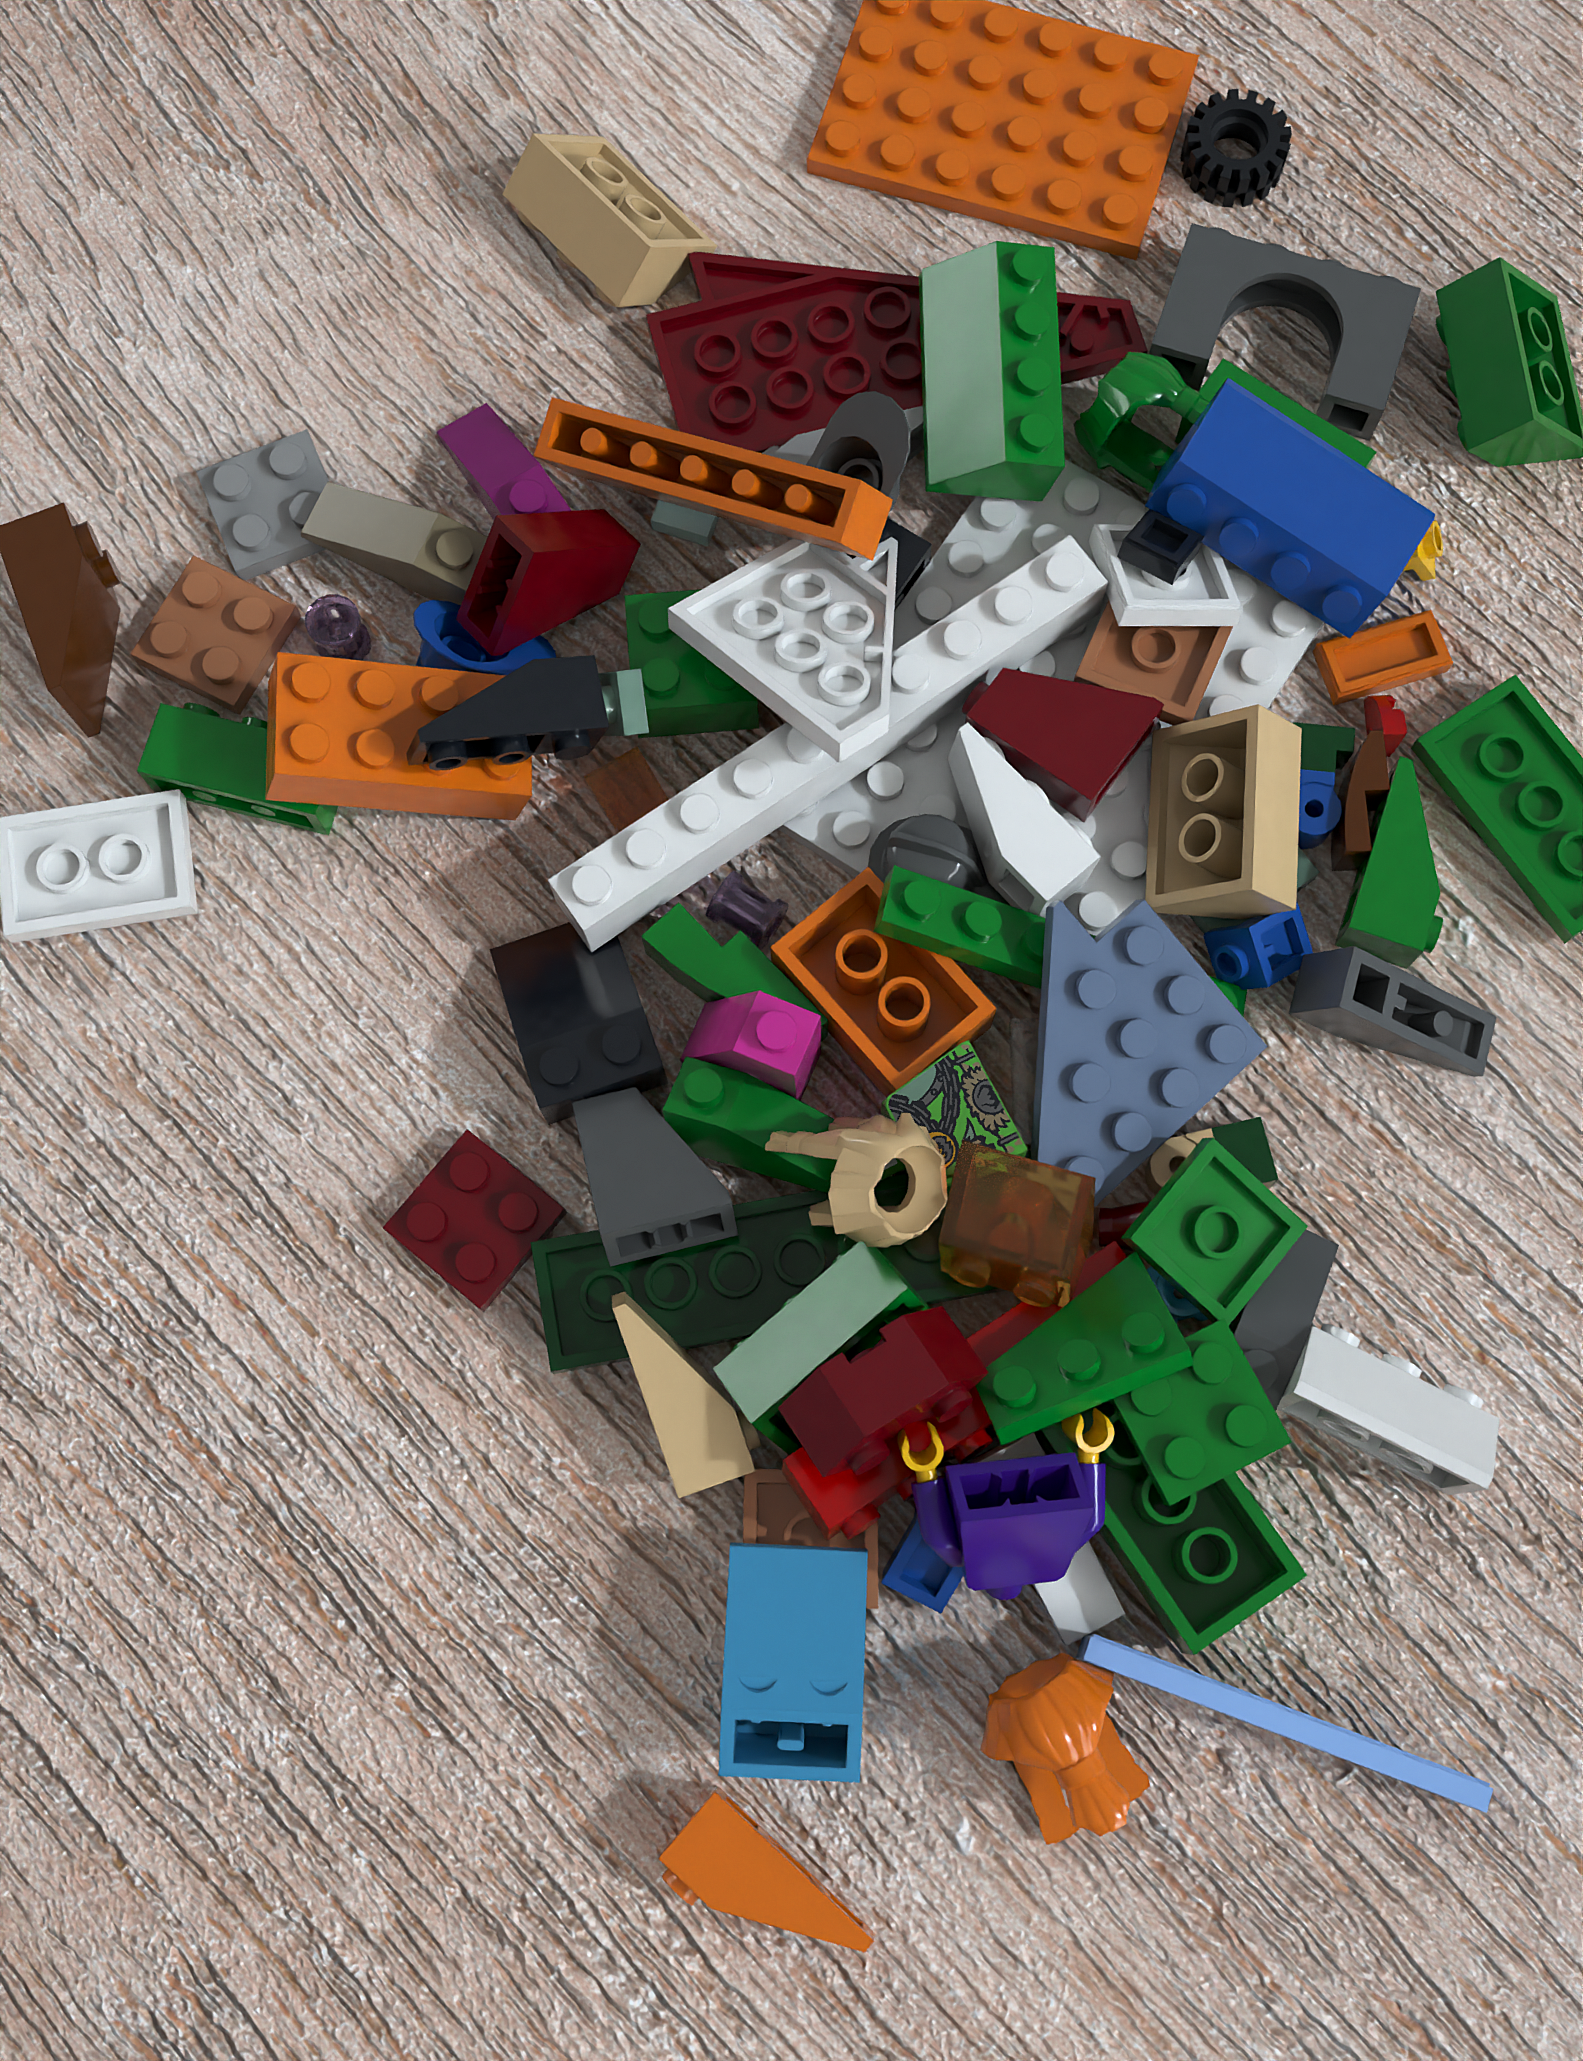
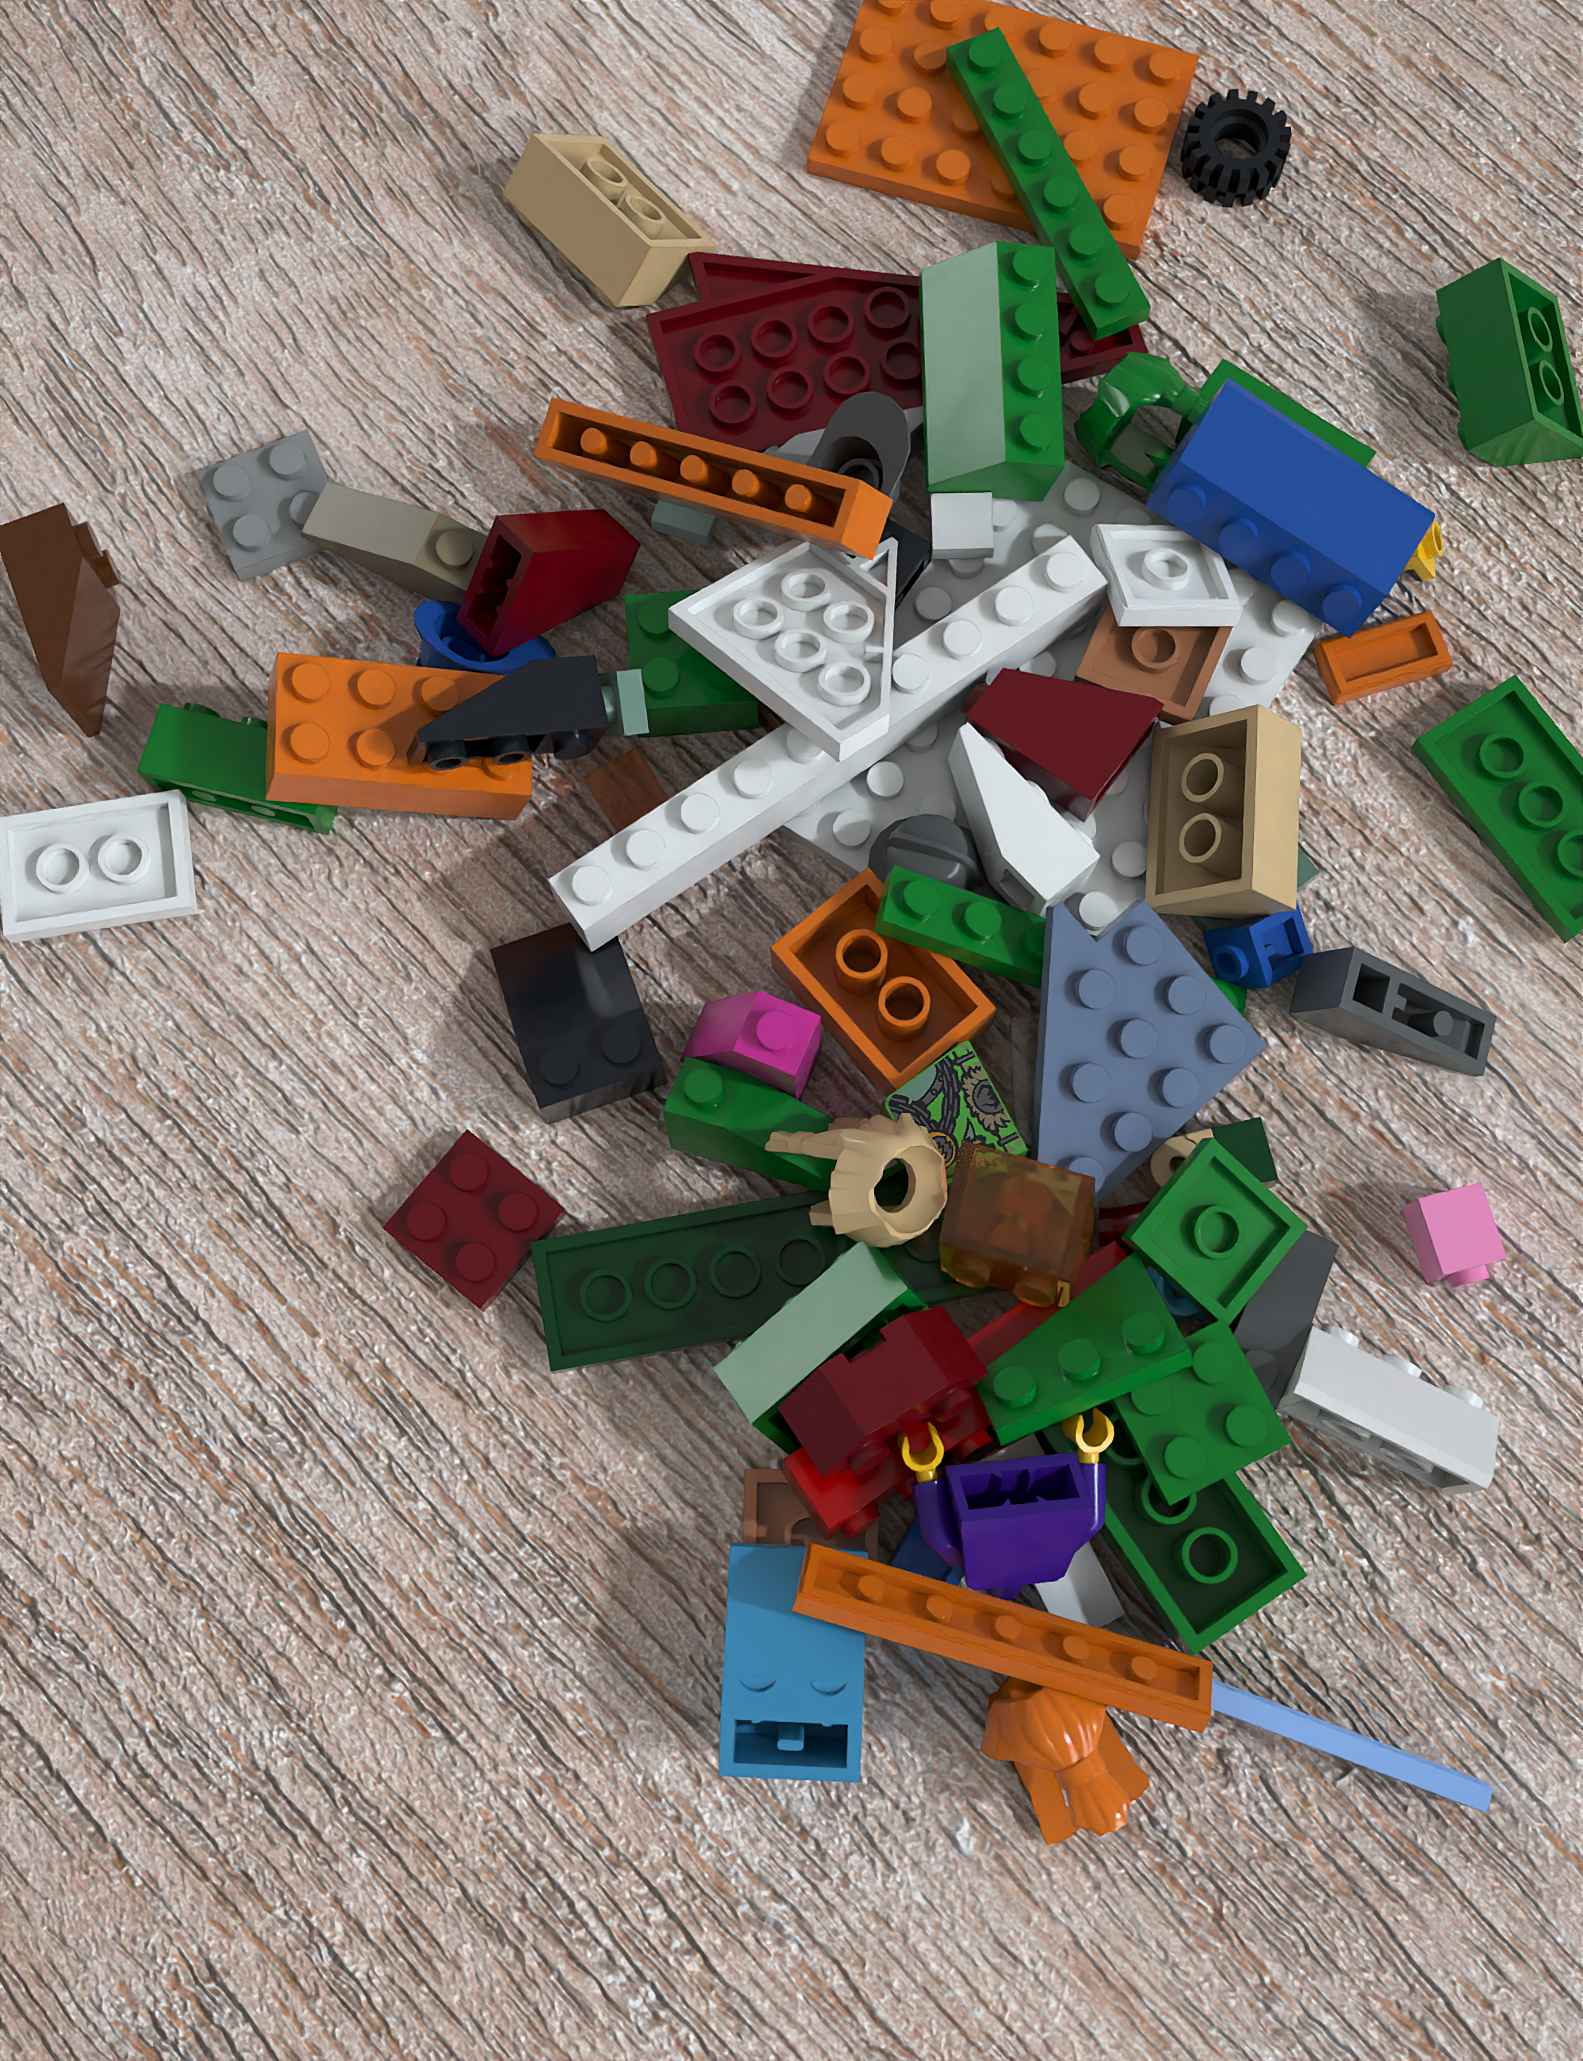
nougat plate [130,555,301,715] -> none
clear purple bush [305,594,371,661] -> none
magenta slope [436,403,571,521] -> none
dark grey slope [572,1087,738,1267] -> none
tan slope [612,1292,761,1498] -> none
green slope [641,902,828,1042] -> none
orange slope [658,1786,874,1952] -> none
clear purple bush [705,871,789,950] -> none
black tile [1117,509,1204,585] -> none
dark grey arch [1149,223,1421,441] -> none
leg [1292,722,1355,850] -> none
reddish brown slope [1331,730,1390,871] -> none
green slope [1335,756,1443,969] -> none
red tile [1363,695,1408,757] -> none
none -> orange tile [792,1542,1213,1733]
none -> white tile [930,492,994,559]
none -> green plate [946,27,1151,342]
none -> bright pink brick [1402,1182,1507,1289]

